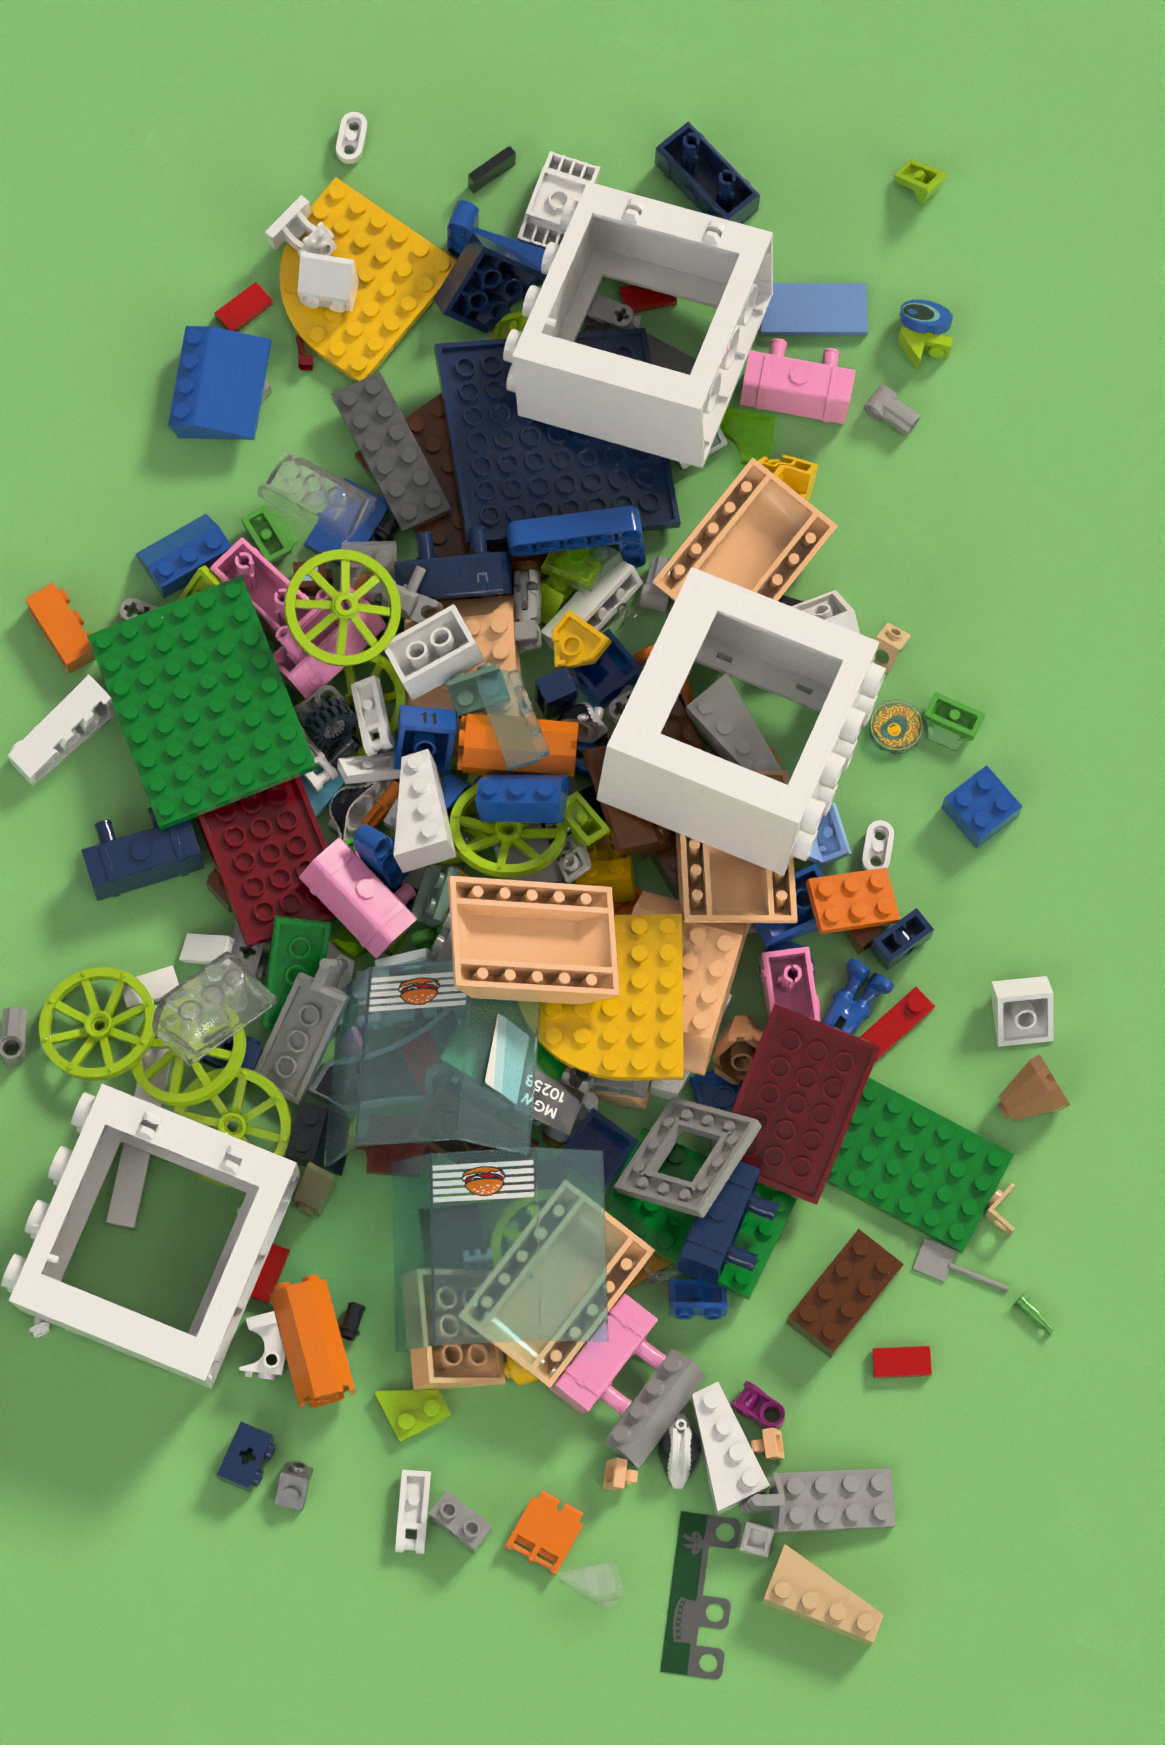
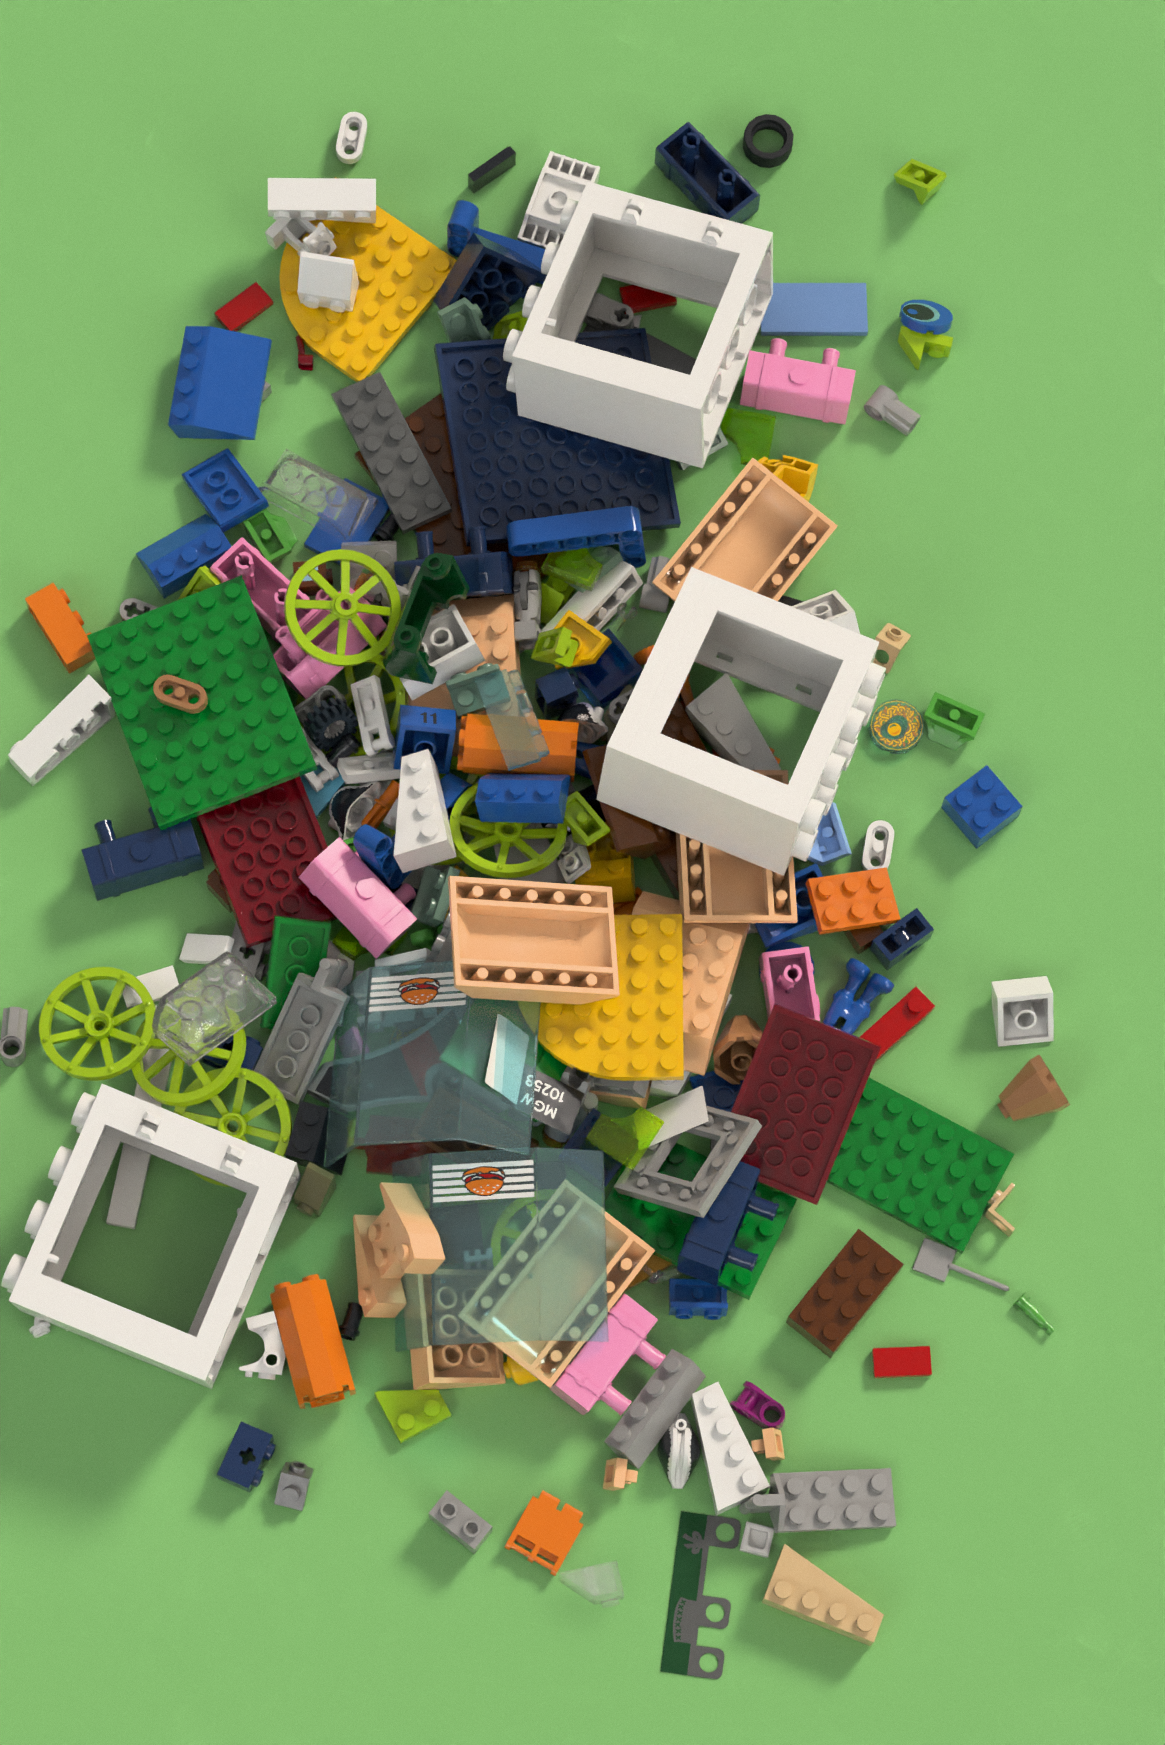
red tile [250,1244,290,1304] -> none
white plate [395,1469,431,1554] -> none
none -> medium nougat plate [153,675,208,714]
none -> blue tile [181,448,269,533]
none -> white wedge [268,178,376,223]
none -> light nougat wedge [353,1182,445,1318]
none -> dark green windscreen [383,553,470,685]
none -> sand green bracket [437,297,491,343]
none -> lime slope [531,627,578,667]
none -> clear neon green tile [585,1107,664,1170]
none -> white sticker [633,1086,709,1151]
none -> black tyre [743,114,794,168]

